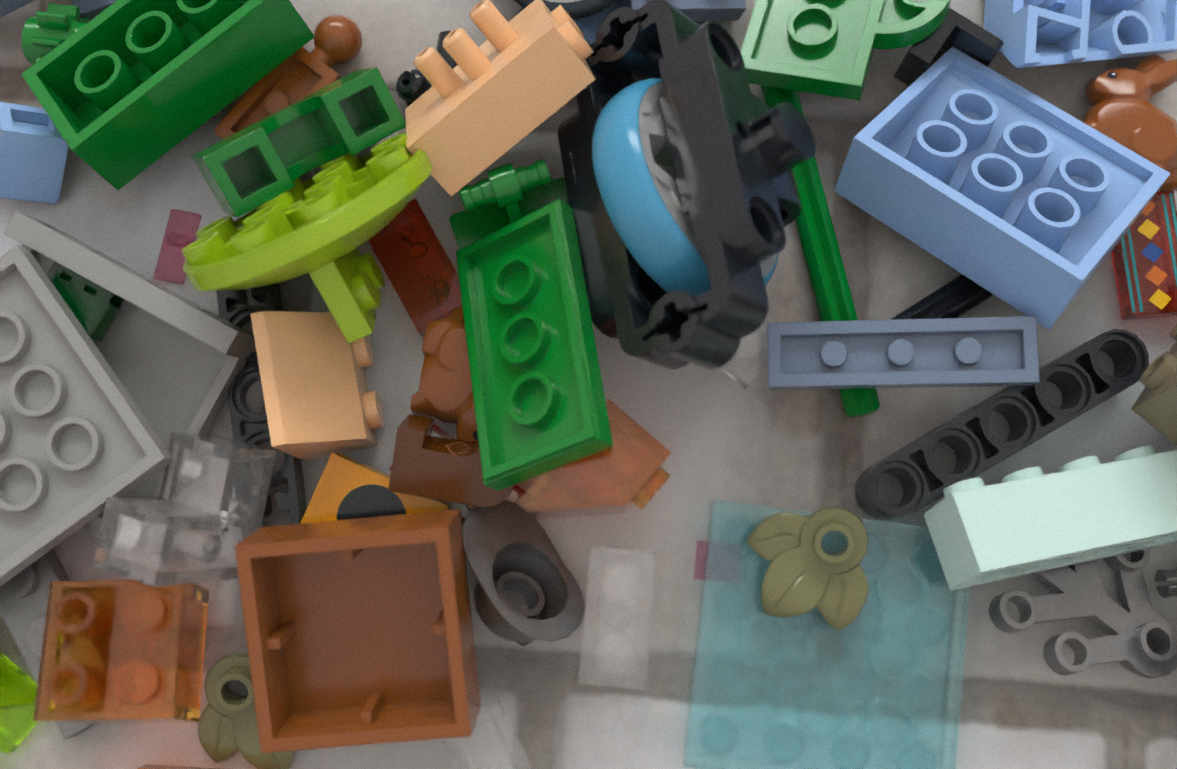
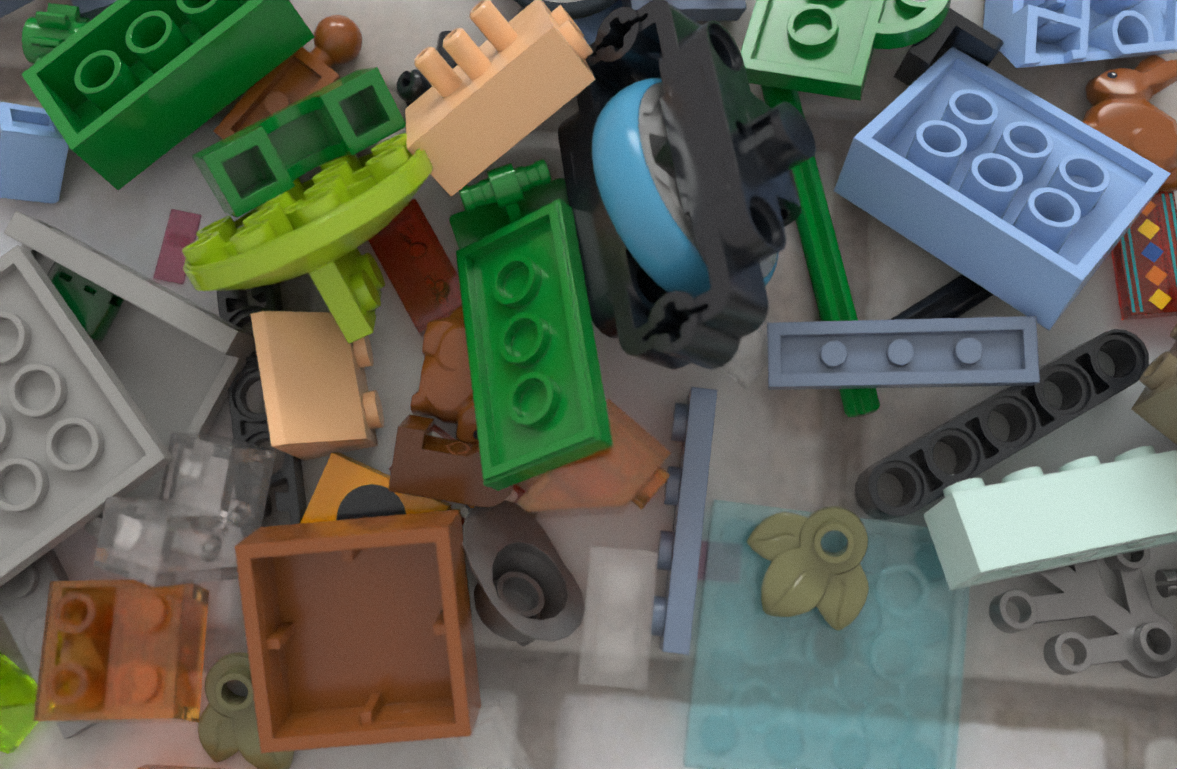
none -> sand blue plate [649,387,718,655]

